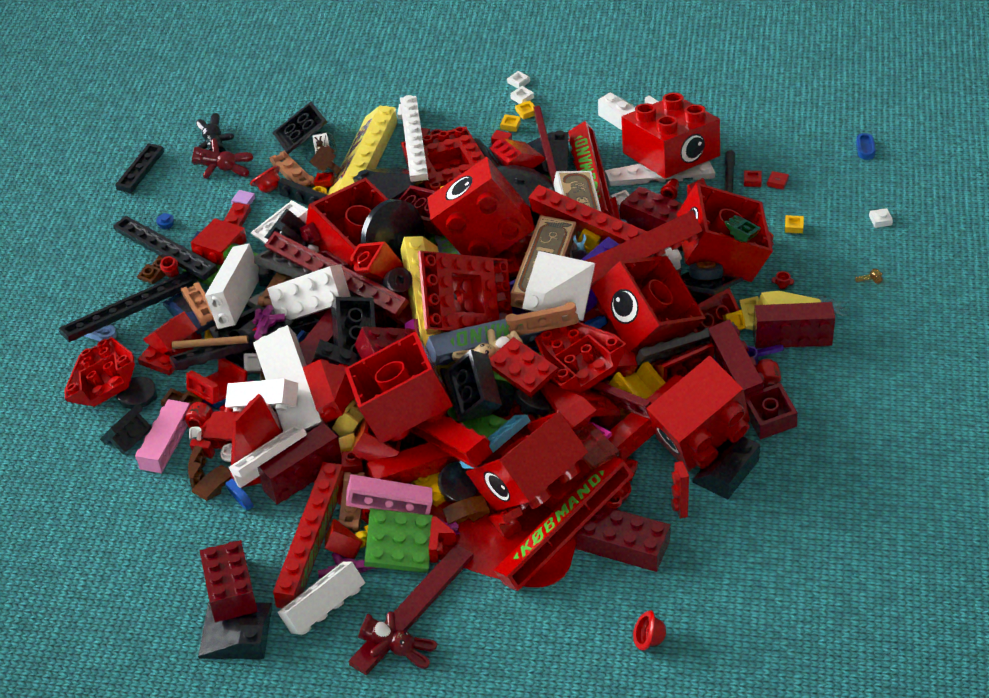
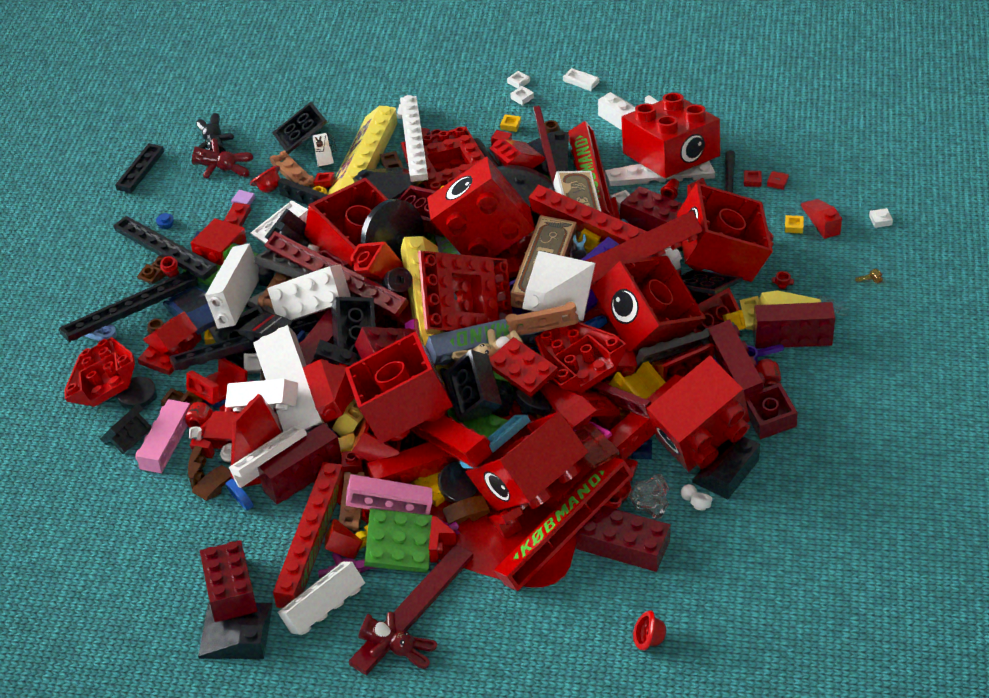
medium nougat bar [172,335,249,349] -> none
nougat plate [181,282,215,326] -> none
magenta piece [253,305,286,340] -> none
dark red plate [299,222,321,245] -> none
reddish brown brick [309,145,341,174] -> none
yellow plate [515,100,535,120] -> none
red plate [671,461,689,519] -> none
black wheel [689,261,723,281] -> none
dark green plate [725,215,761,242] -> none
blue tile [856,133,876,160] -> none
none -> reddish brown plate [147,319,164,334]
none -> reddish brown slope [380,151,403,168]
none -> reddish brown plate [545,120,560,134]
none -> white tile [563,68,600,91]
none -> clear brick [628,474,670,519]
none -> dark blue tile [632,439,652,459]
none -> white plate [681,484,712,511]
none -> red slope [801,199,842,239]

